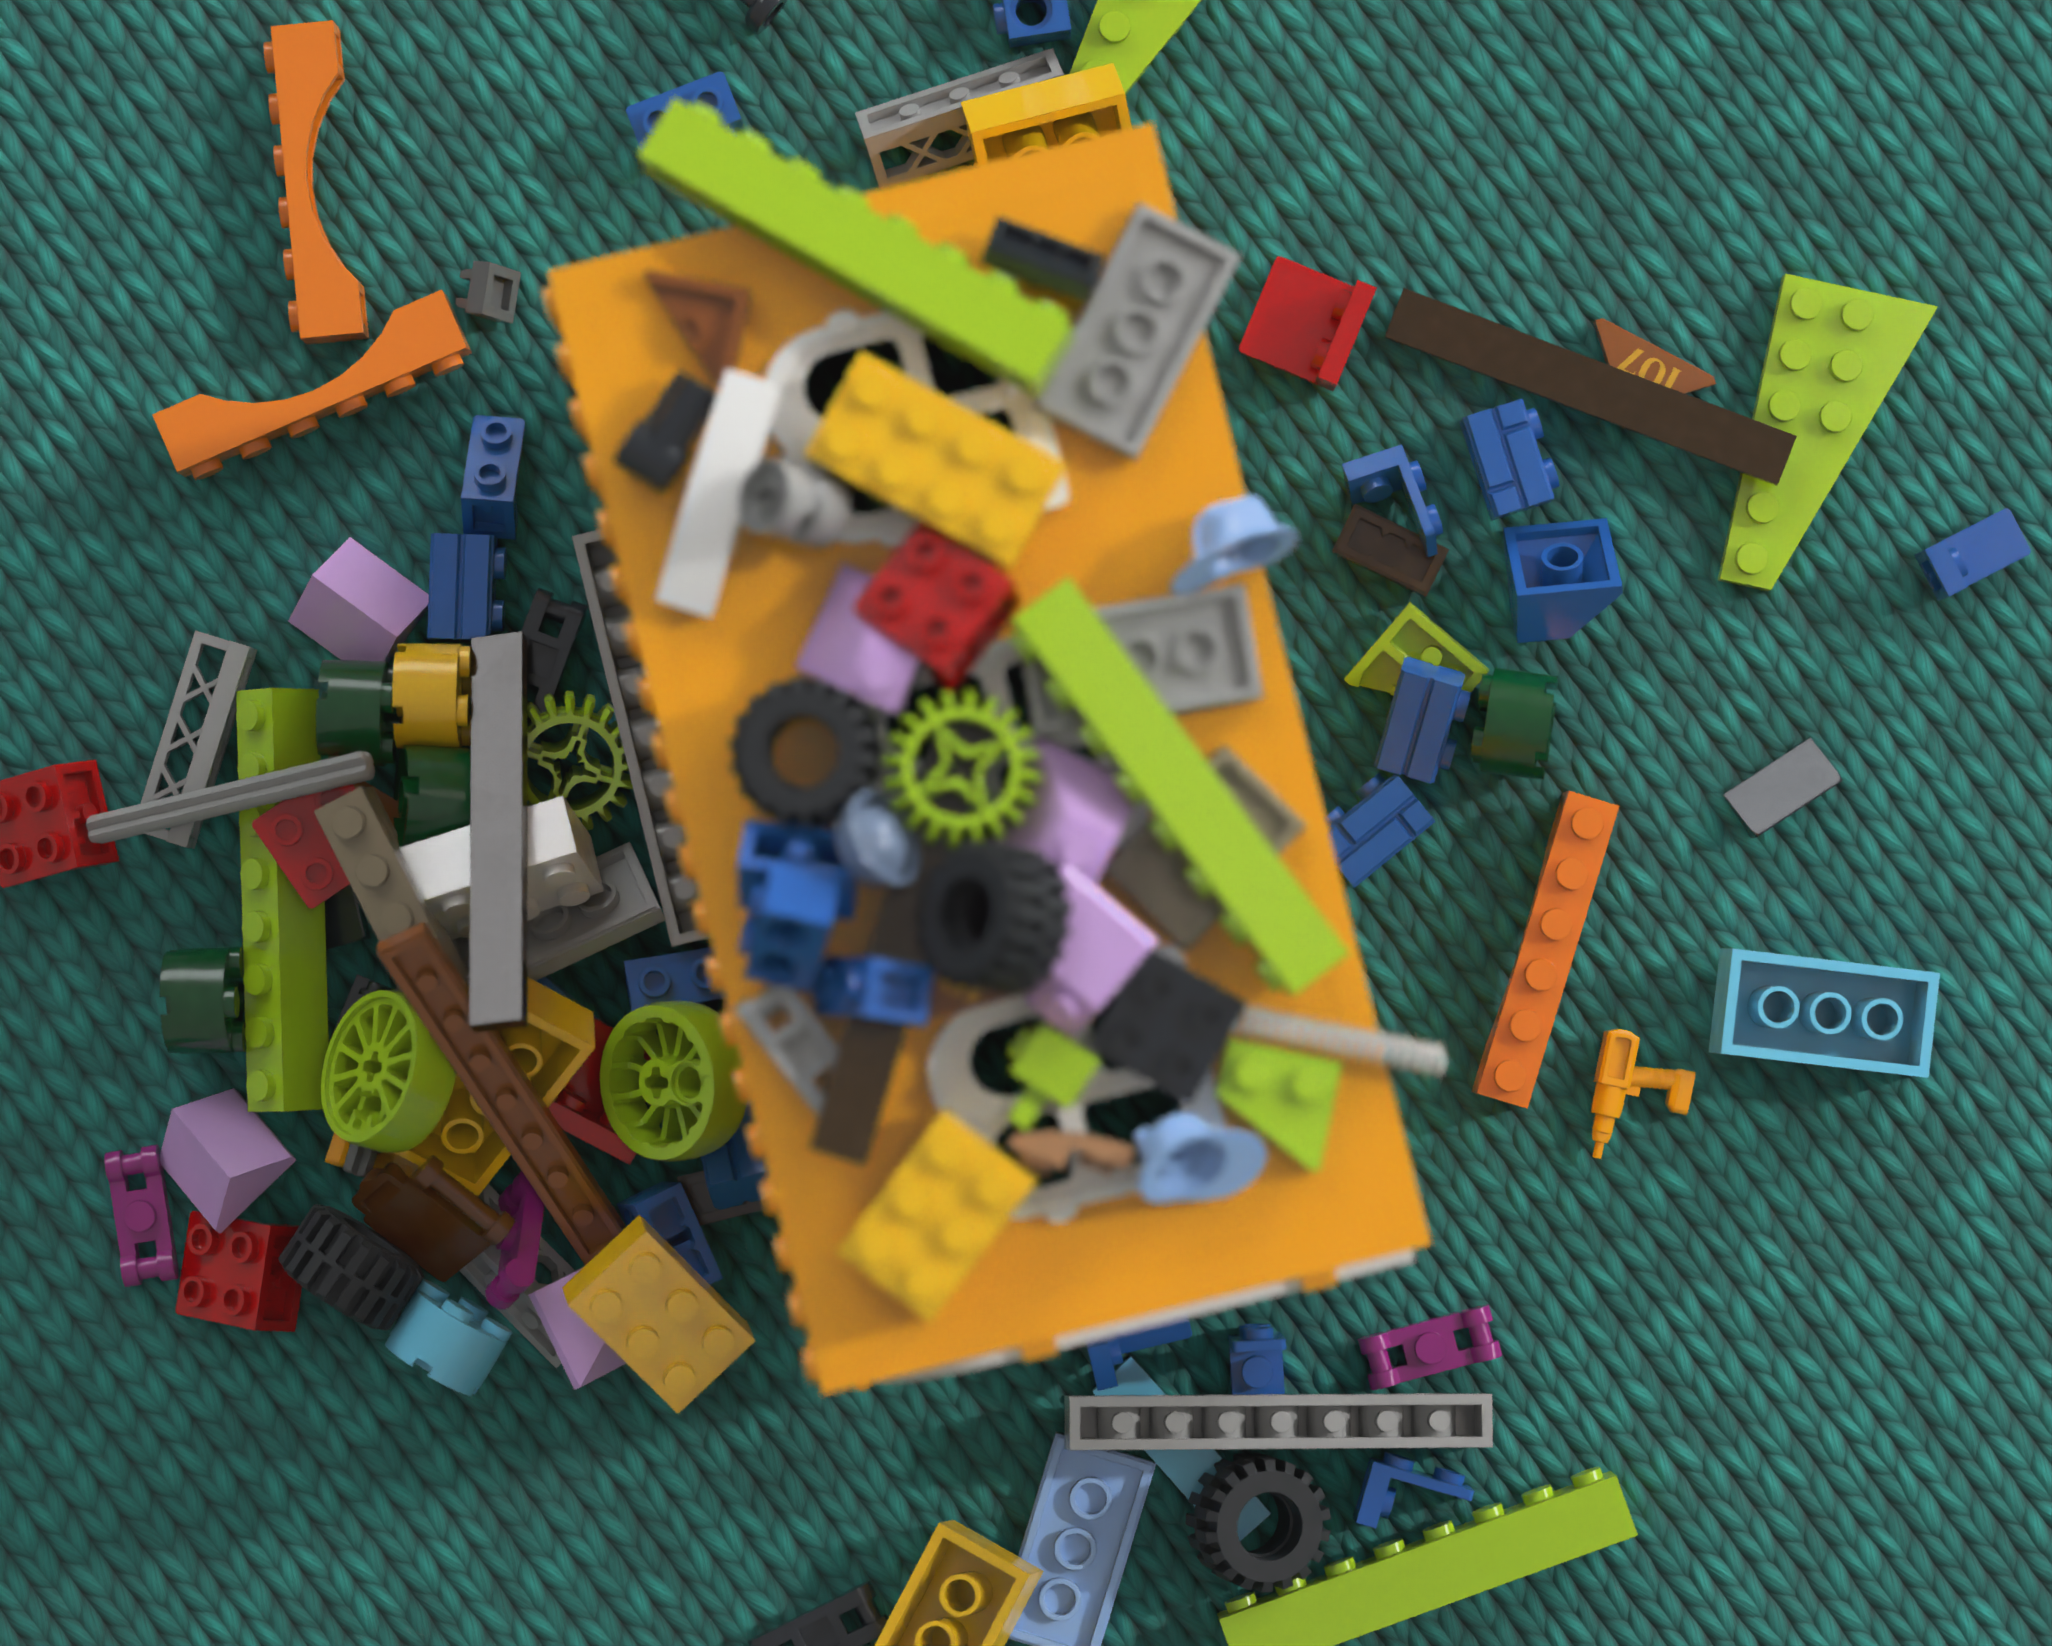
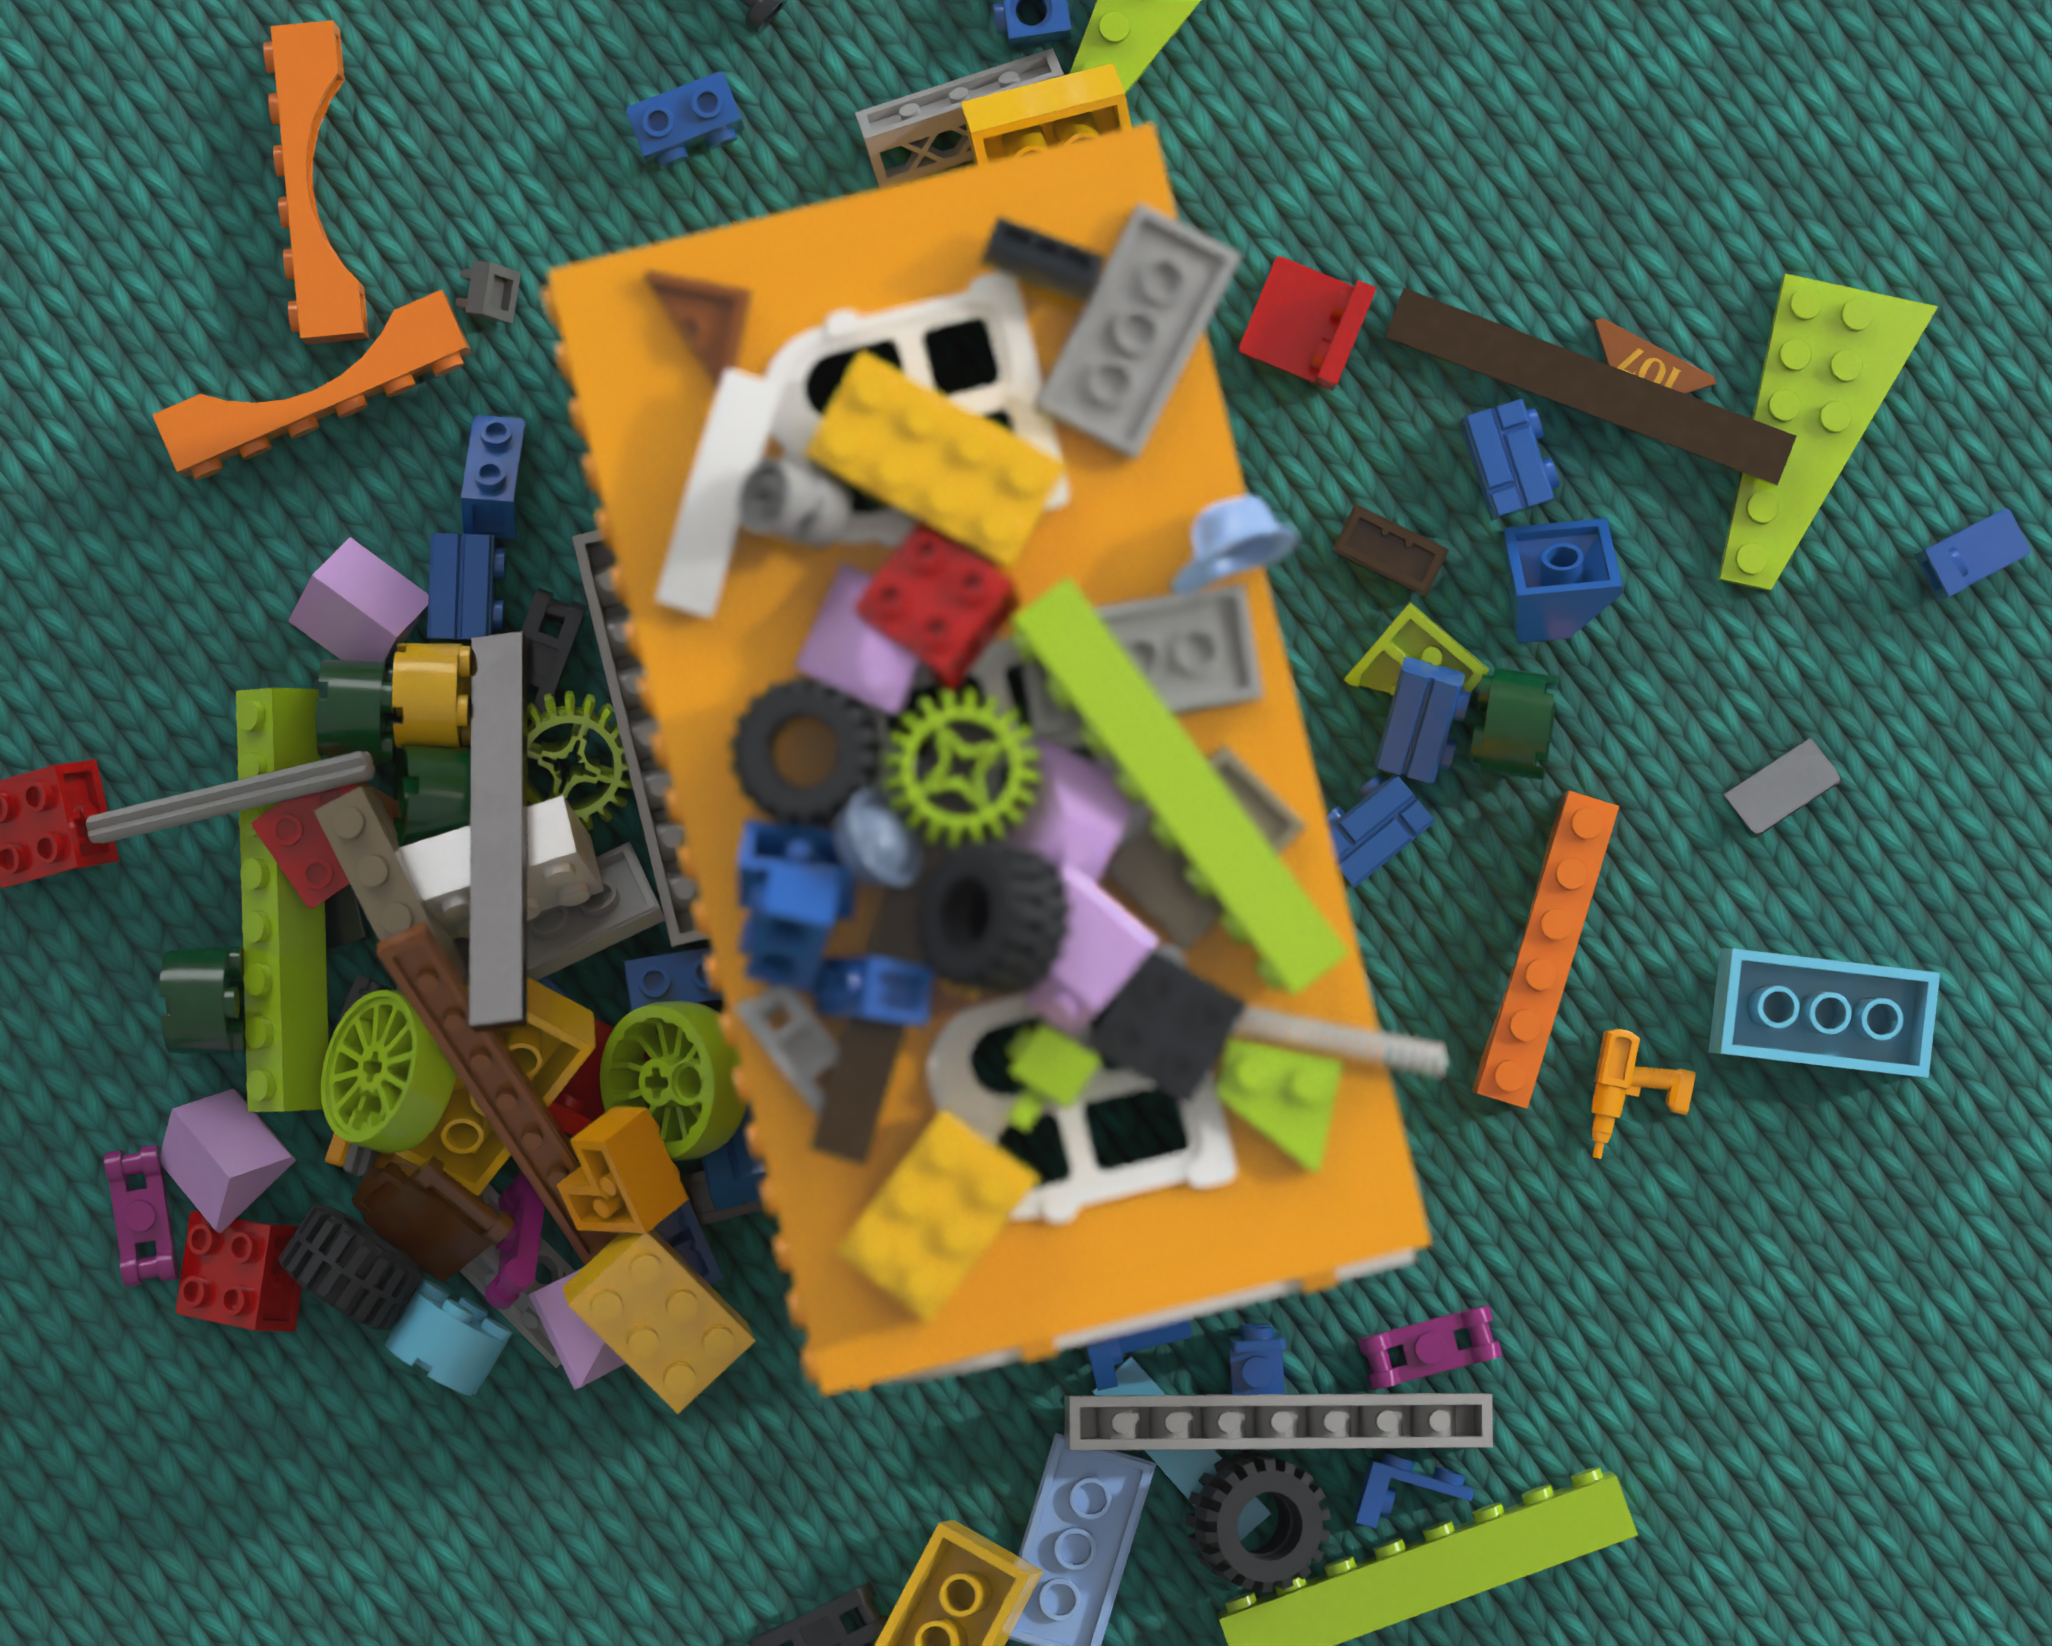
light grey fence [140,630,257,849] -> none
black piece [613,370,717,494] -> none
lime brick [638,98,1074,399] -> none
medium nougat slope [1009,1131,1135,1176] -> none
light blue piece [1135,1113,1267,1203] -> none
blue bracket [1342,444,1443,557] -> none
none -> light orange brick [557,1107,688,1234]

